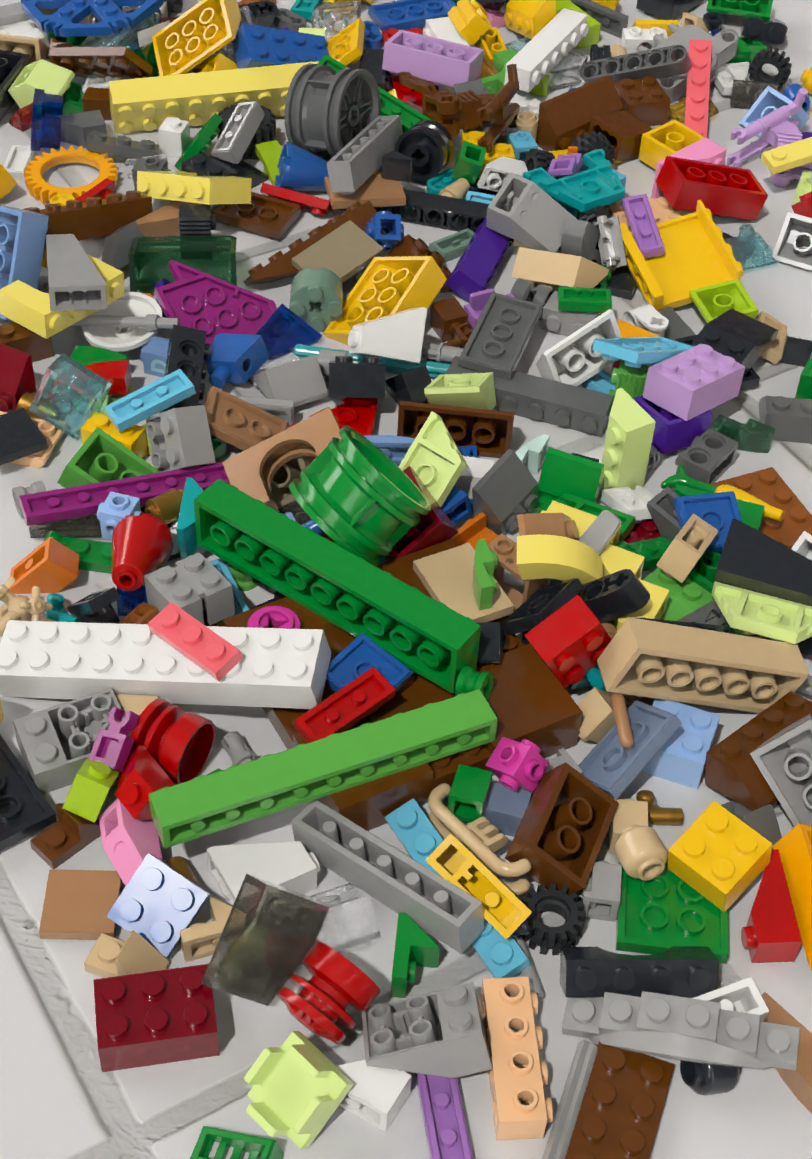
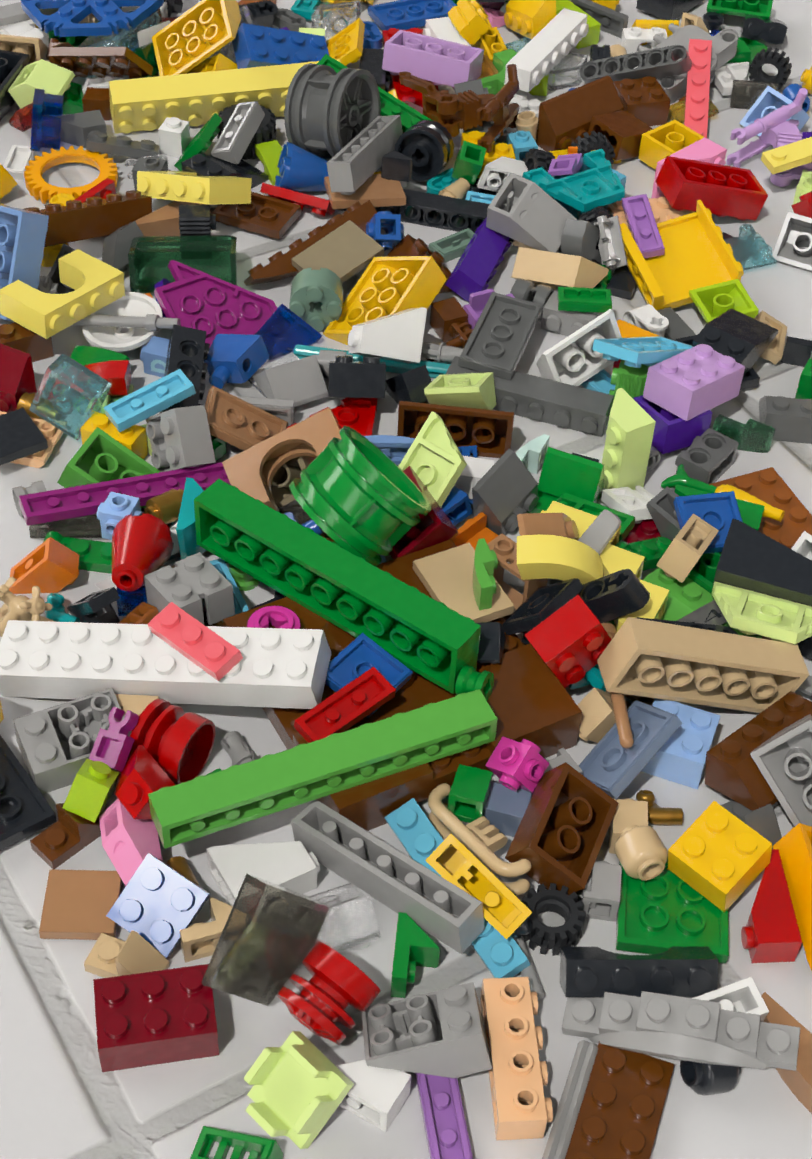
light grey slope [46,234,107,311] -> none

